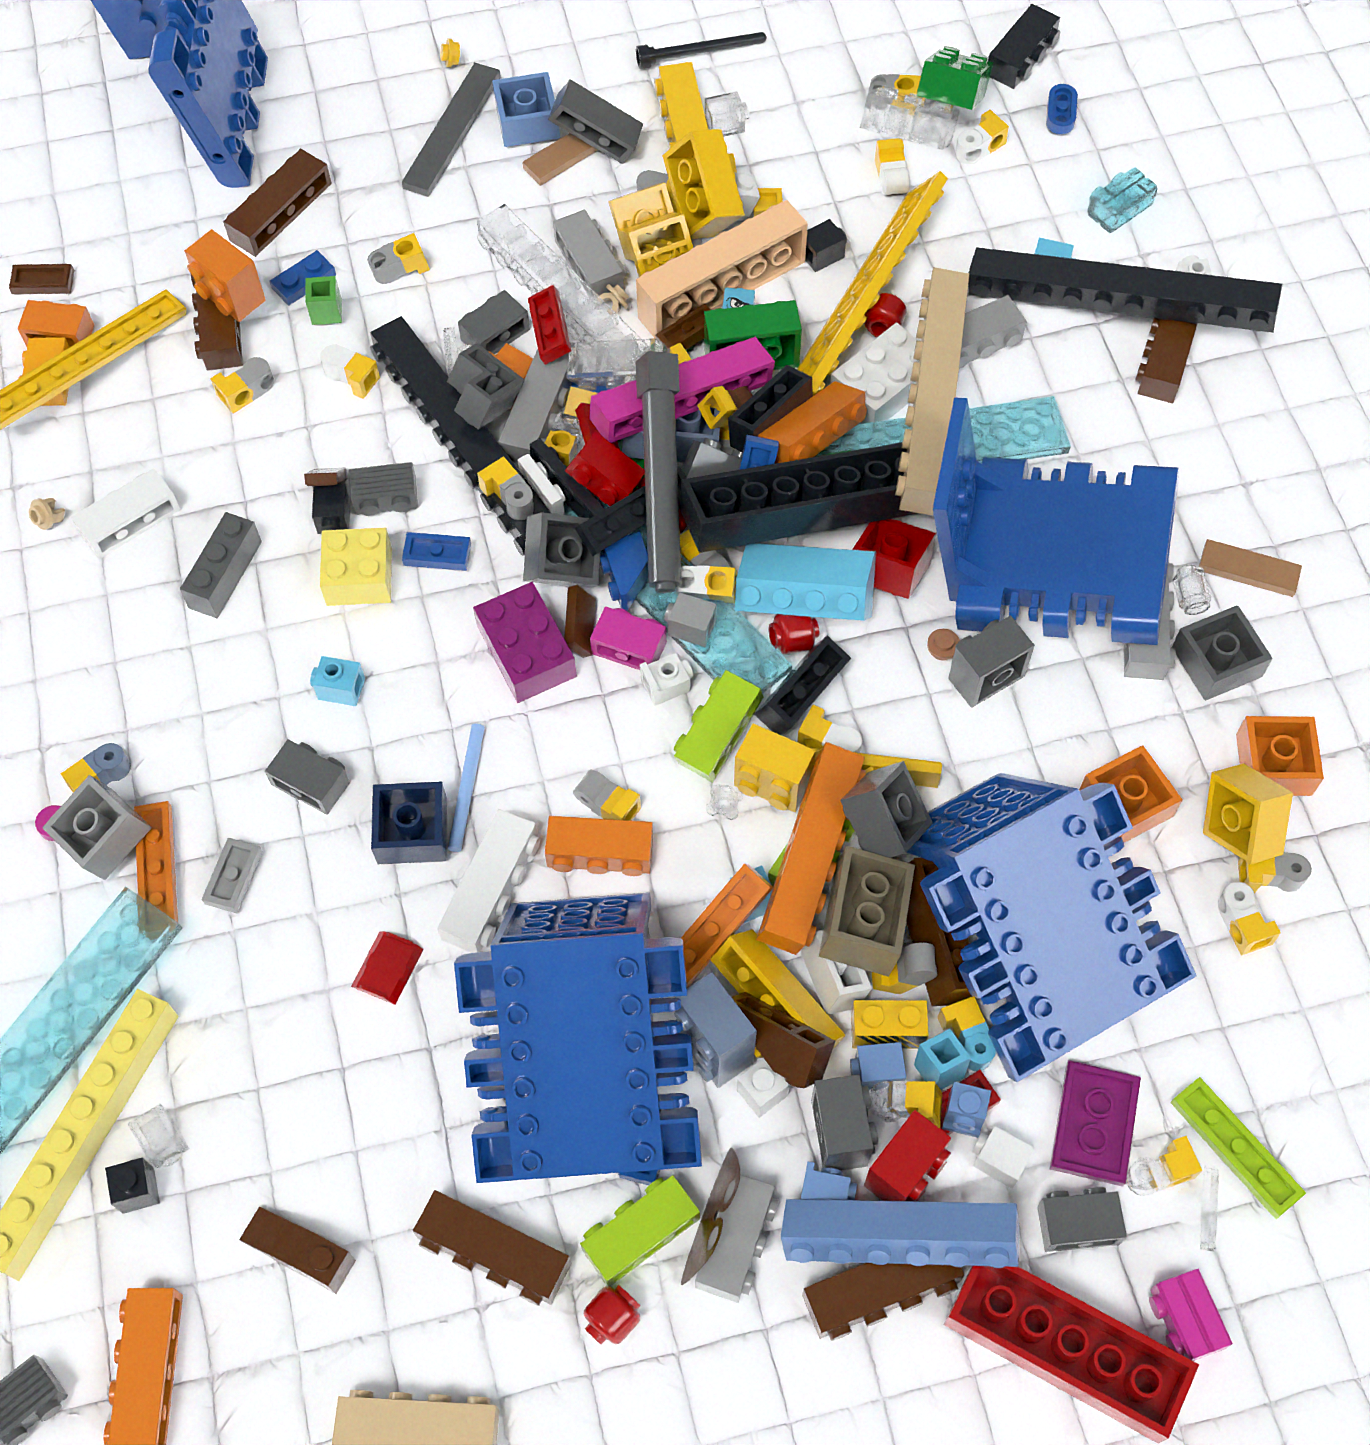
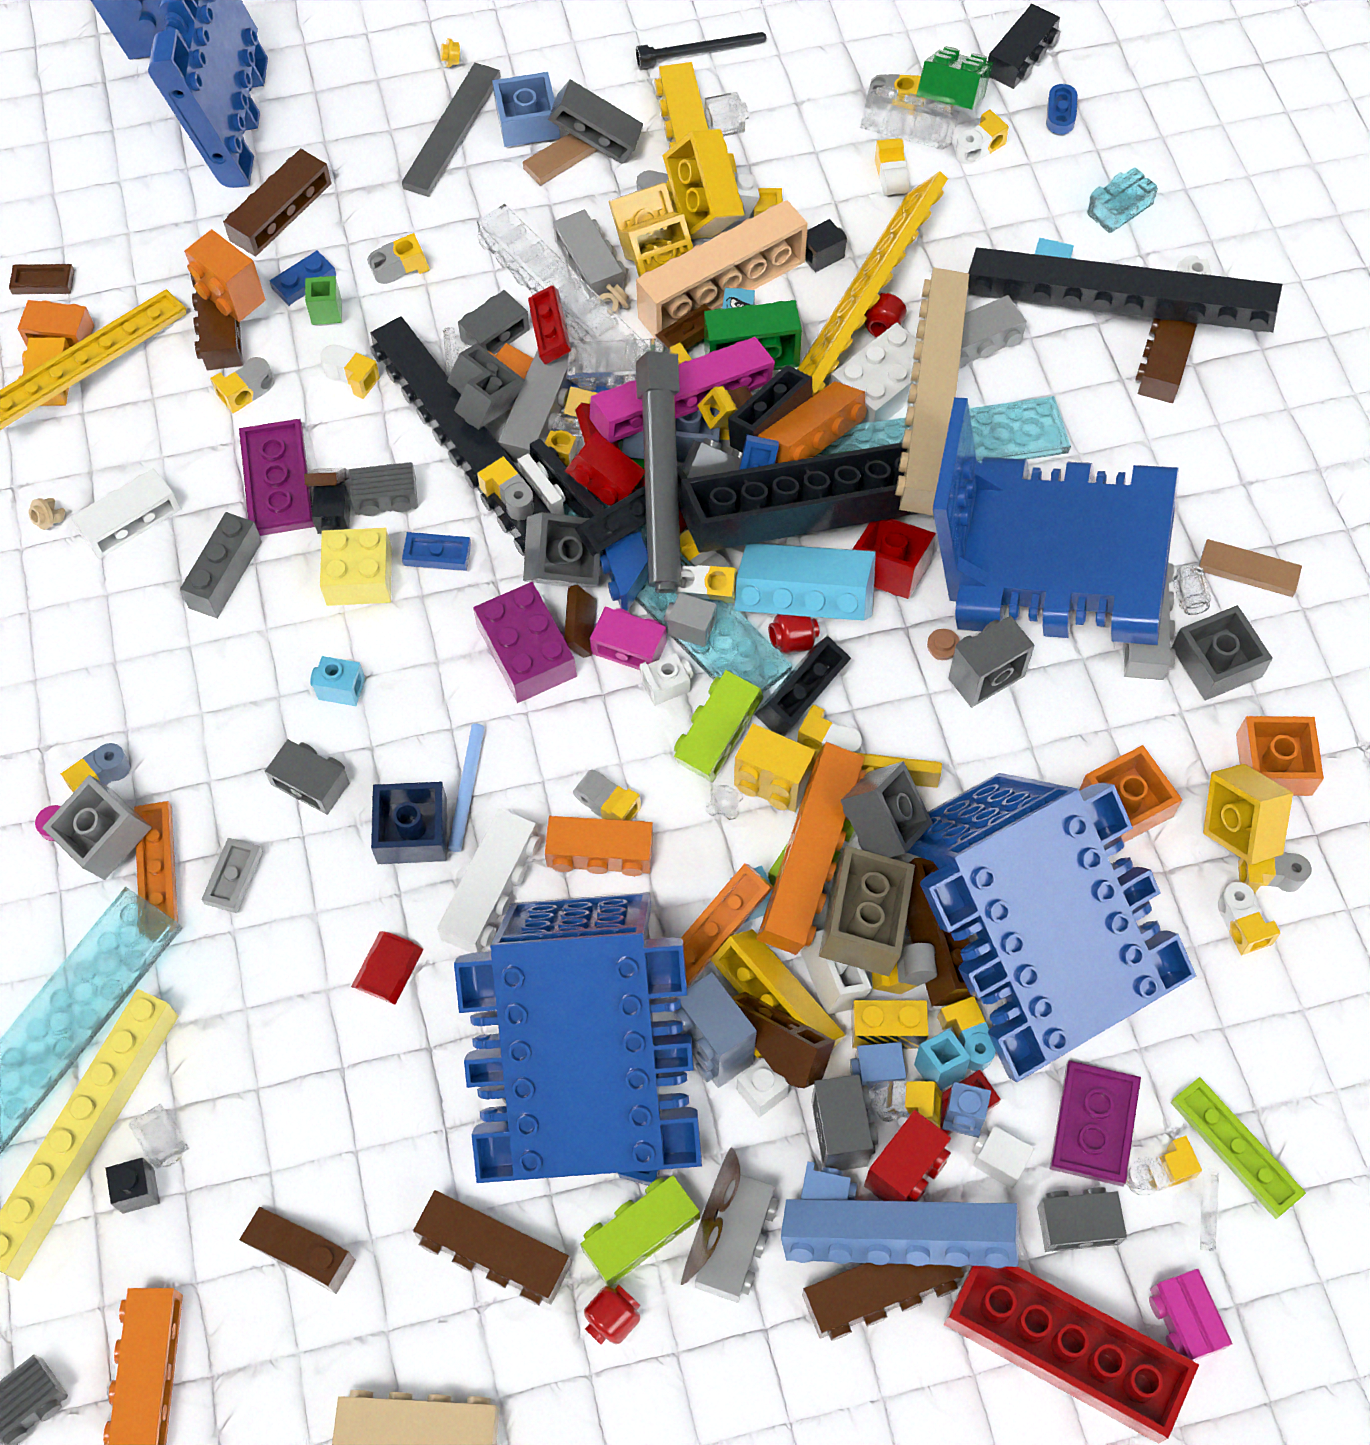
none -> magenta tile [239,418,315,536]

